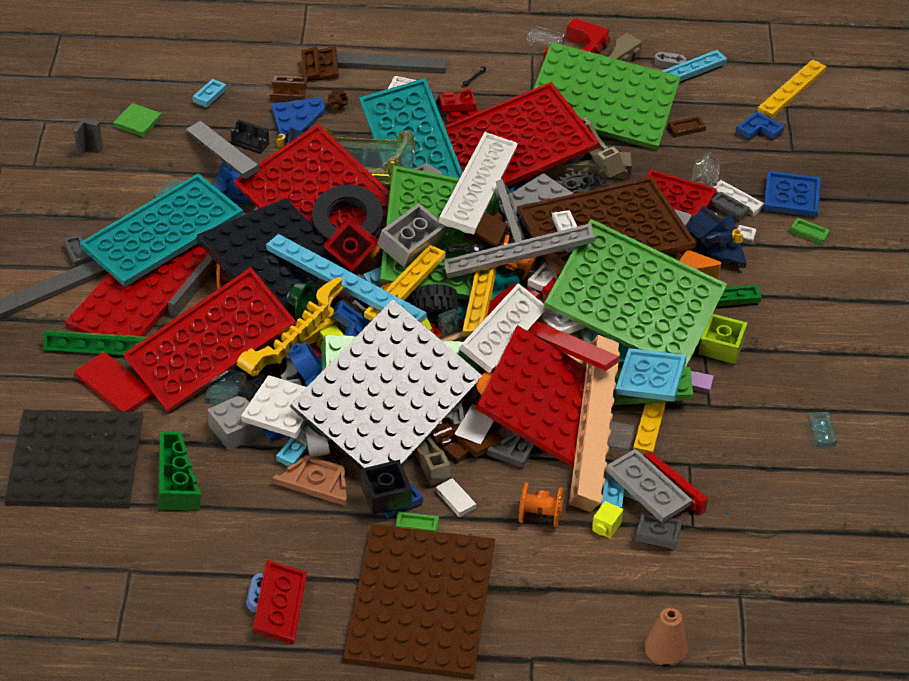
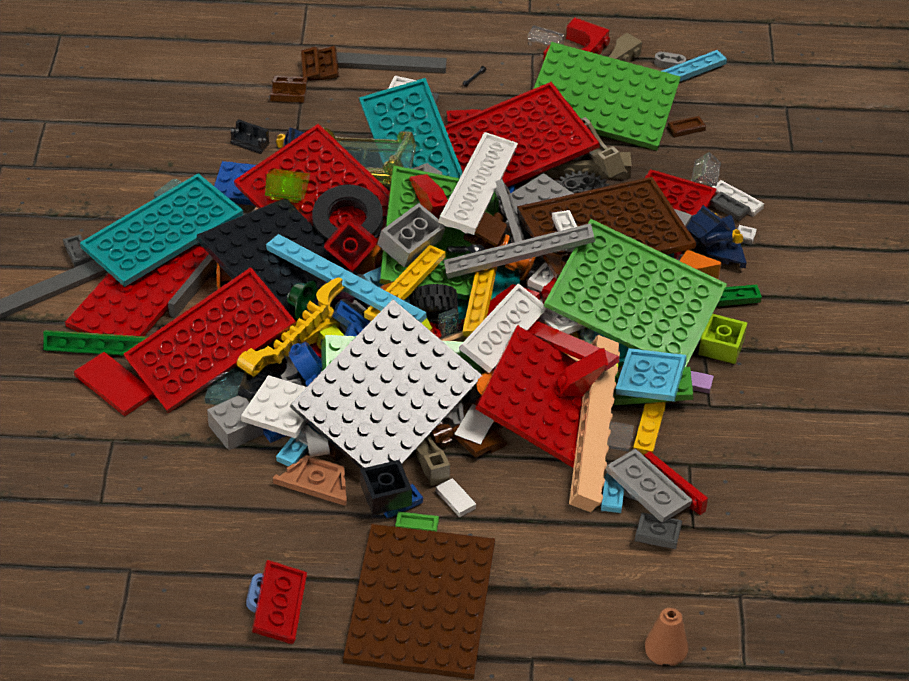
clear smoke plate [5,409,144,509] -> none
dark grey panel [74,117,103,157] -> none
bright green tile [113,103,162,137] -> none
green wedge [158,431,201,511] -> none
tile [186,121,260,179] -> none
medium azure plate [193,79,227,108] -> none
blue plate [271,97,325,136] -> none
reddish brown gear [327,89,348,111] -> none
red hinge [439,88,477,112] -> none
reddish brown tile [443,439,471,463] -> none
dark grey wing [487,433,536,468] -> none
orange hose [519,482,563,528] -> none
neon yellow brick [592,501,623,539] -> none
blue plate [736,111,785,140] -> none
yellow plate [758,60,827,119] -> none
blue plate [764,171,821,217] -> none
bright green tile [789,218,830,245] -> none
clear light blue plate [808,412,837,447] -> none
none -> clear neon green slope [265,169,310,203]
none -> red slope [409,174,448,219]
none -> red slope [557,348,608,397]

